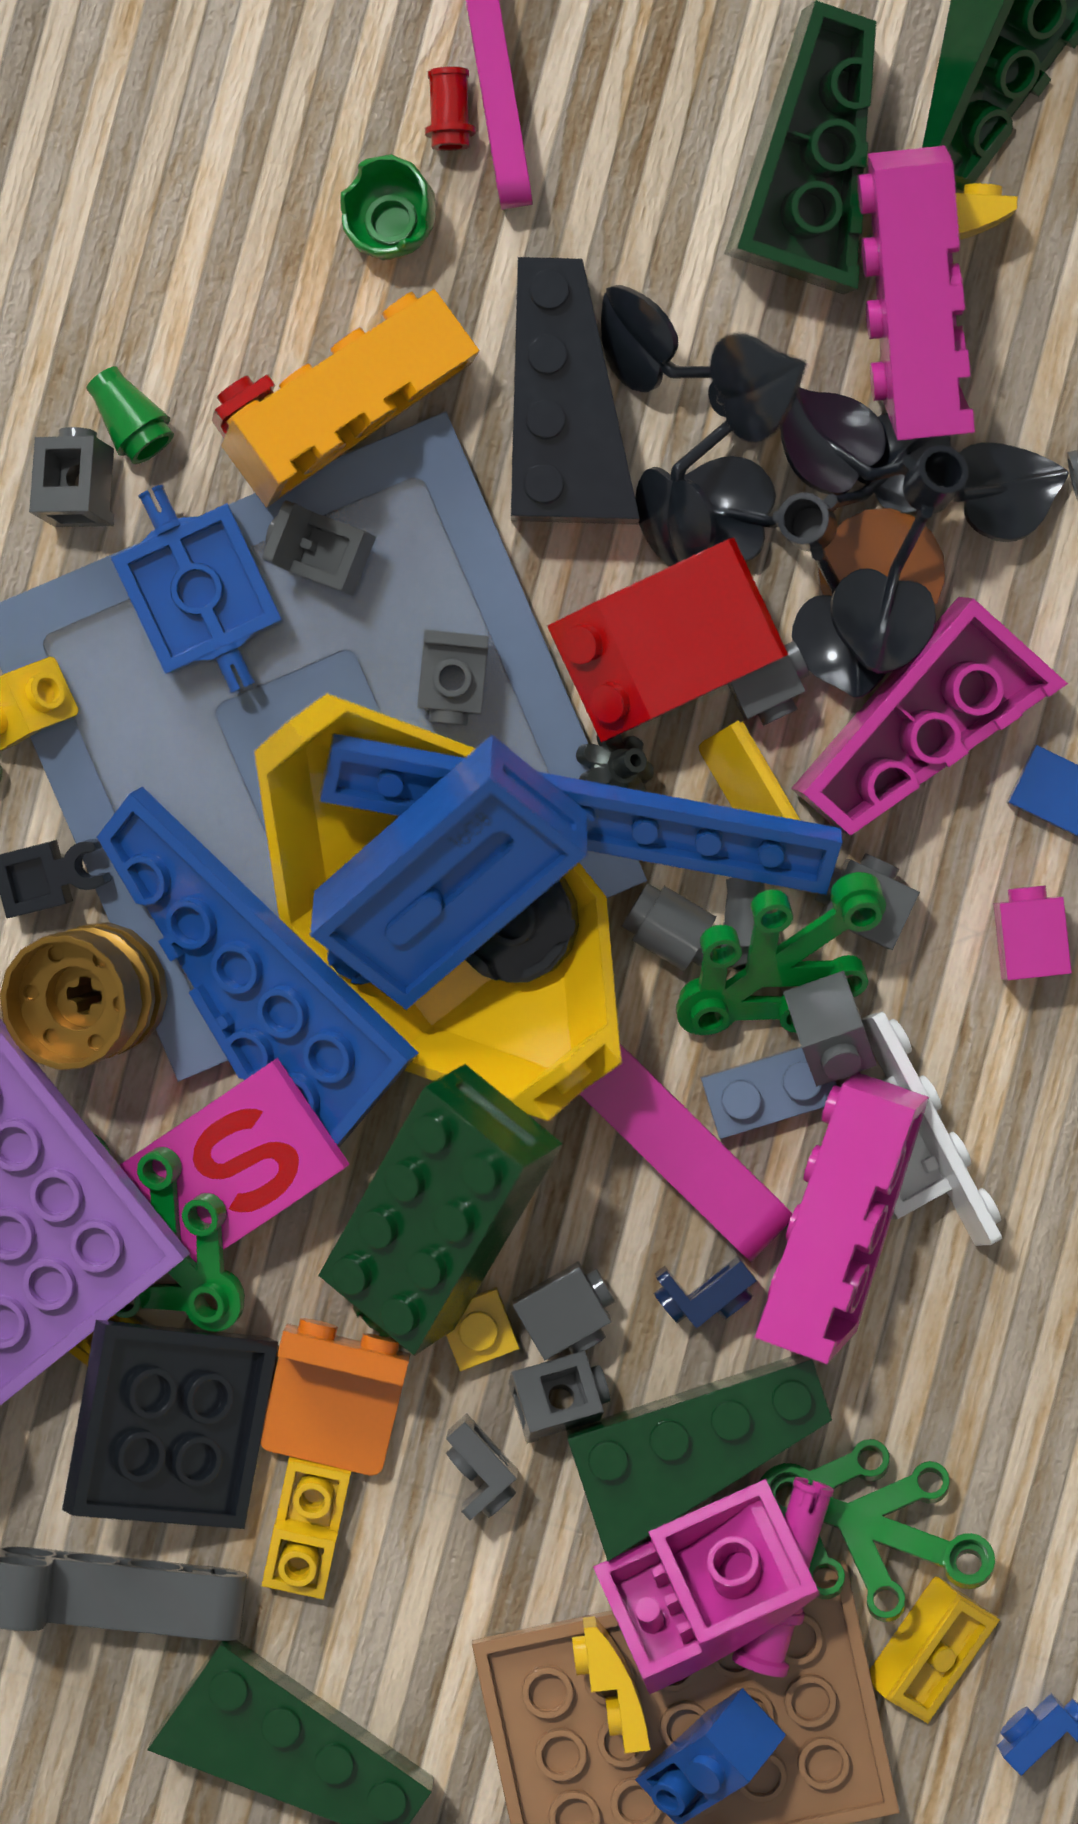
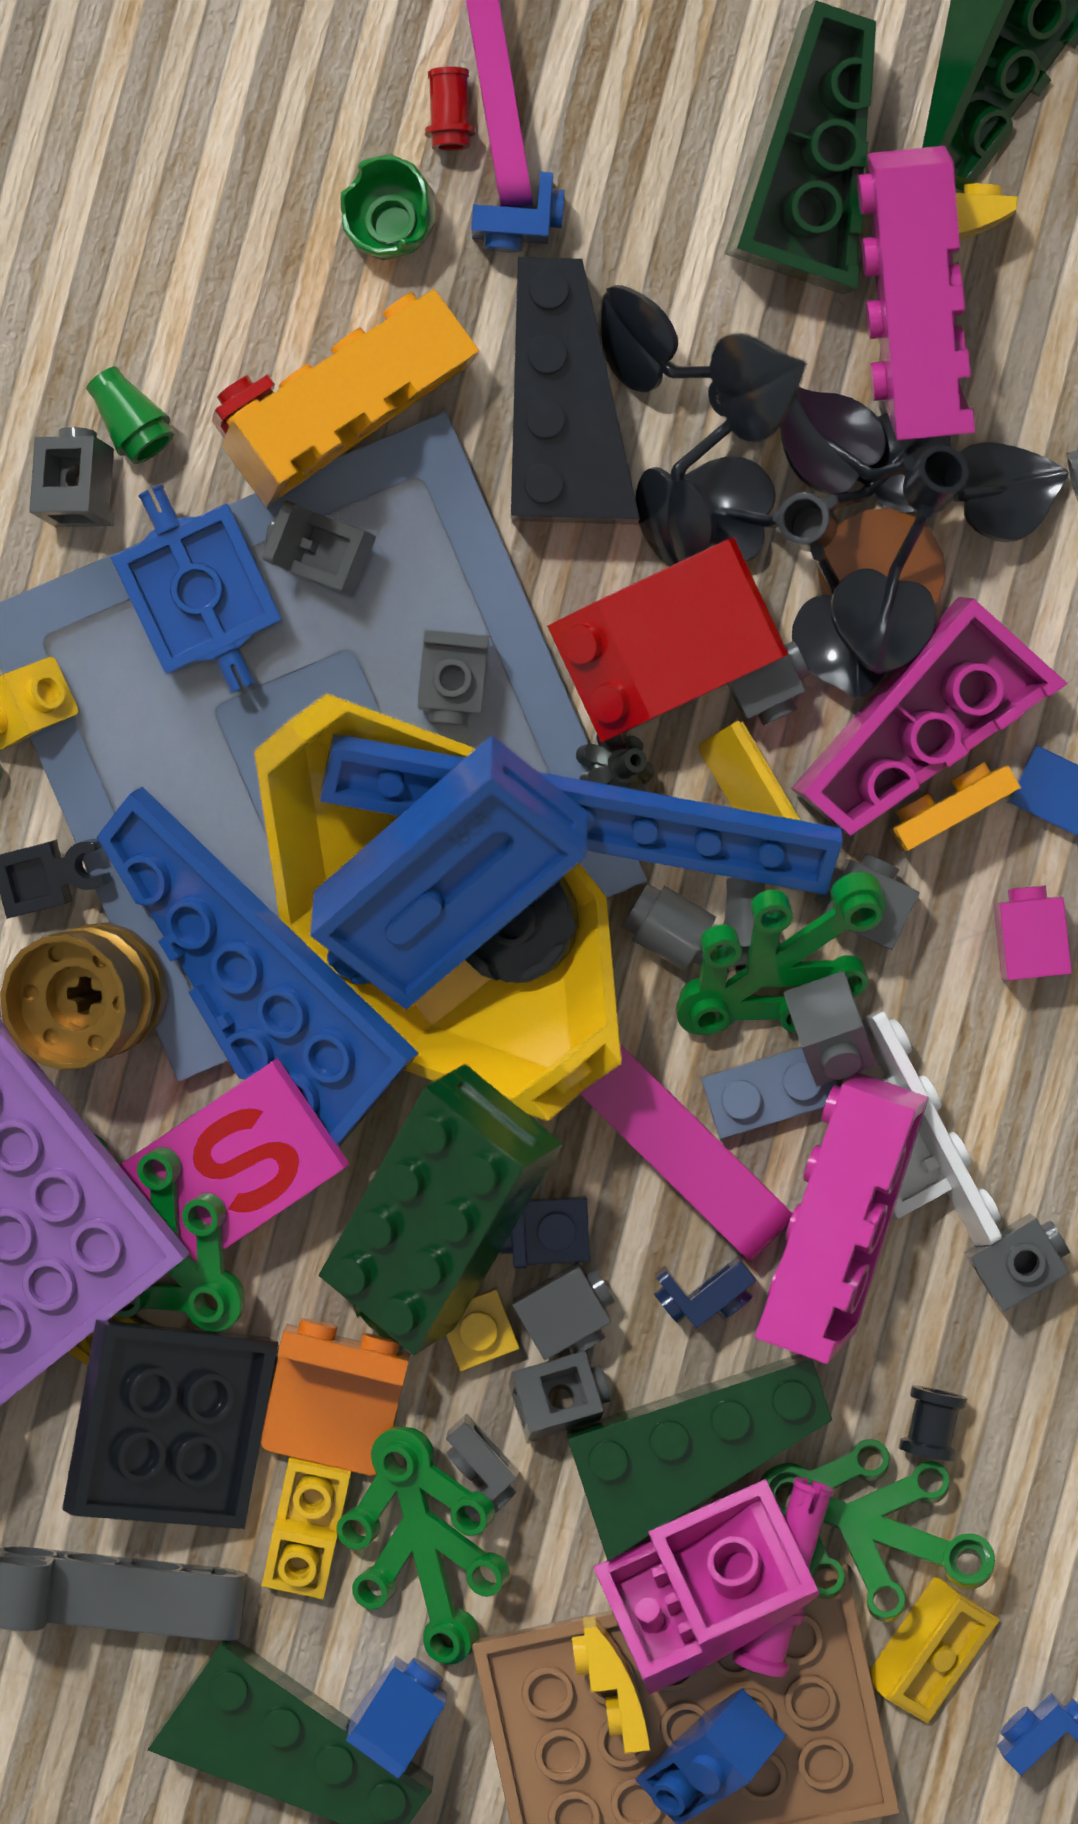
none -> green plant [337,1426,510,1664]
none -> blue slope [346,1656,447,1779]
none -> blue bracket [471,172,565,253]
none -> dark blue bracket [500,1196,590,1268]
none -> light orange plate [888,762,1021,851]
none -> black bush [898,1385,968,1461]
none -> dark grey brick [964,1213,1070,1312]

